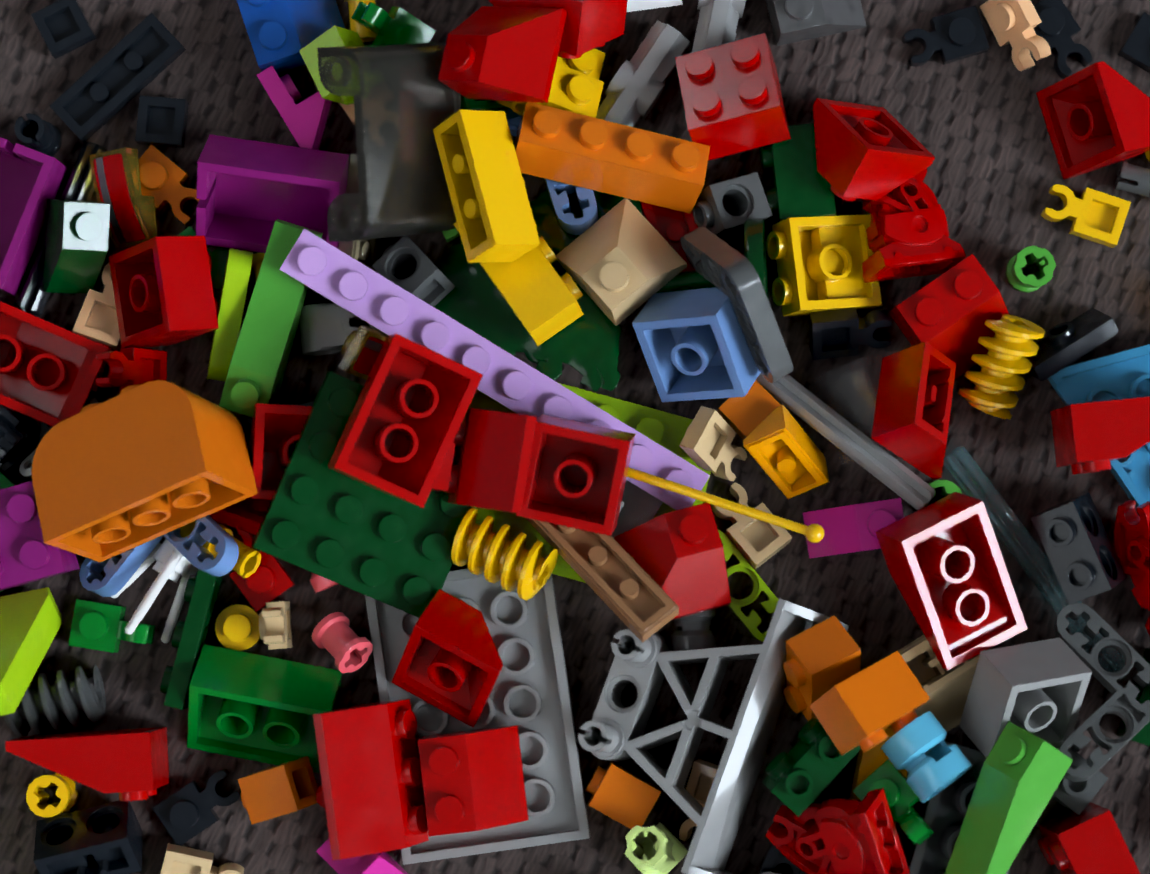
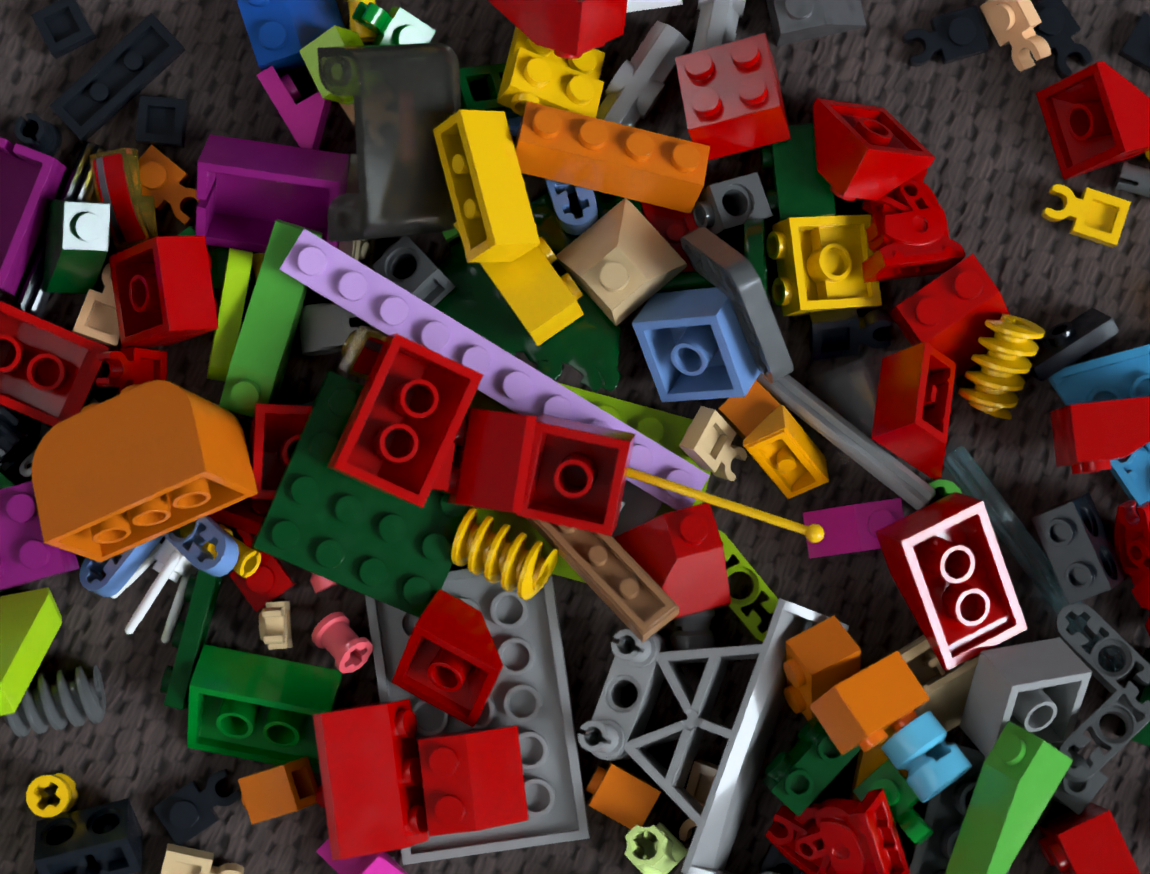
red slope [5,727,170,801] -> none
green plate [68,599,156,653] -> none
yellow plate [215,604,260,651] -> none
red slope [438,6,567,103] -> none
tan plate [711,482,793,570] -> none
bright green bush [1006,245,1056,293] -> none

